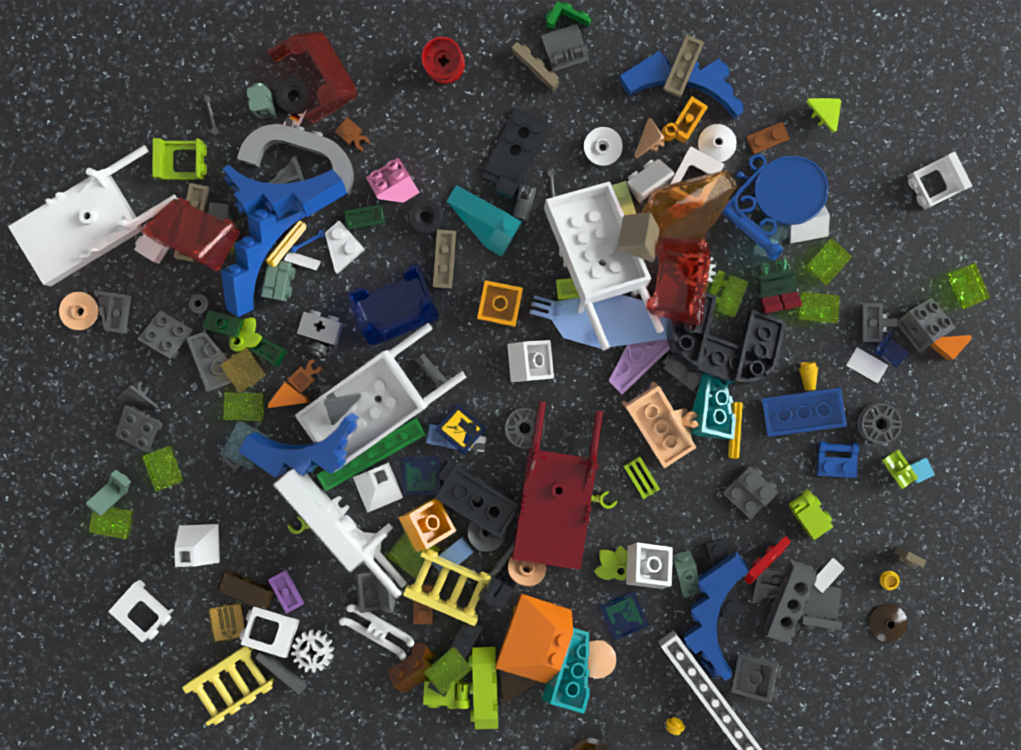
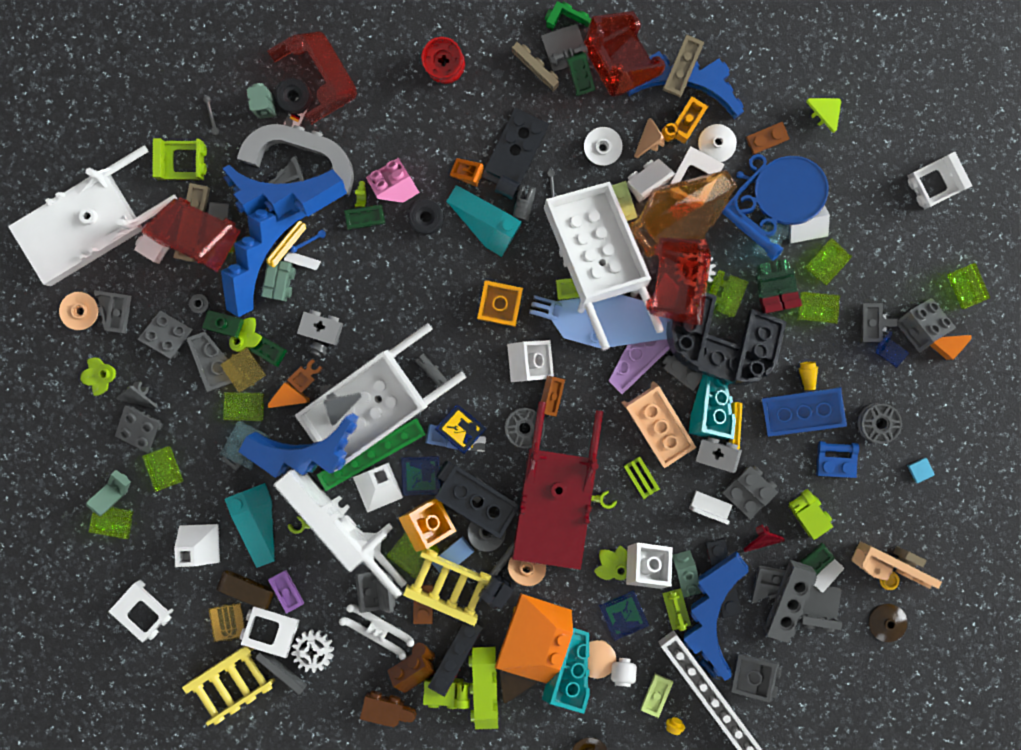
white wing [325,221,365,274] -> none
dark orange plate [335,117,370,152] -> none
clear blue windscreen [347,264,439,345] -> none
clear neon green plate [424,647,472,695] -> none
dark tan plate [433,230,456,289] -> none
dark tan slope [617,212,659,262] -> none
light nougat piece [669,408,699,446] -> none
red plate [744,536,791,584] -> none
white sticker [846,348,888,383] -> none
lime hips [881,449,918,489] -> none
none -> lime plate [80,357,116,396]
none -> teal wedge [225,483,275,568]
none -> lime piece [355,181,367,207]
none -> reddish brown hinge [360,691,417,728]
none -> orange slope [449,158,484,187]
none -> dark orange plate [541,375,565,417]
none -> dark green plate [566,52,596,96]
none -> clear red windscreen [585,11,665,96]
none -> white head [611,658,637,687]
none -> yellowish green plate [640,673,673,718]
none -> lime hinge [662,588,691,631]
none -> white panel [689,491,732,524]
none -> light grey brick [696,437,742,473]
none -> dark red piece [744,525,785,552]
none -> dark green plate [799,543,835,575]
none -> light nougat plate [852,541,942,589]

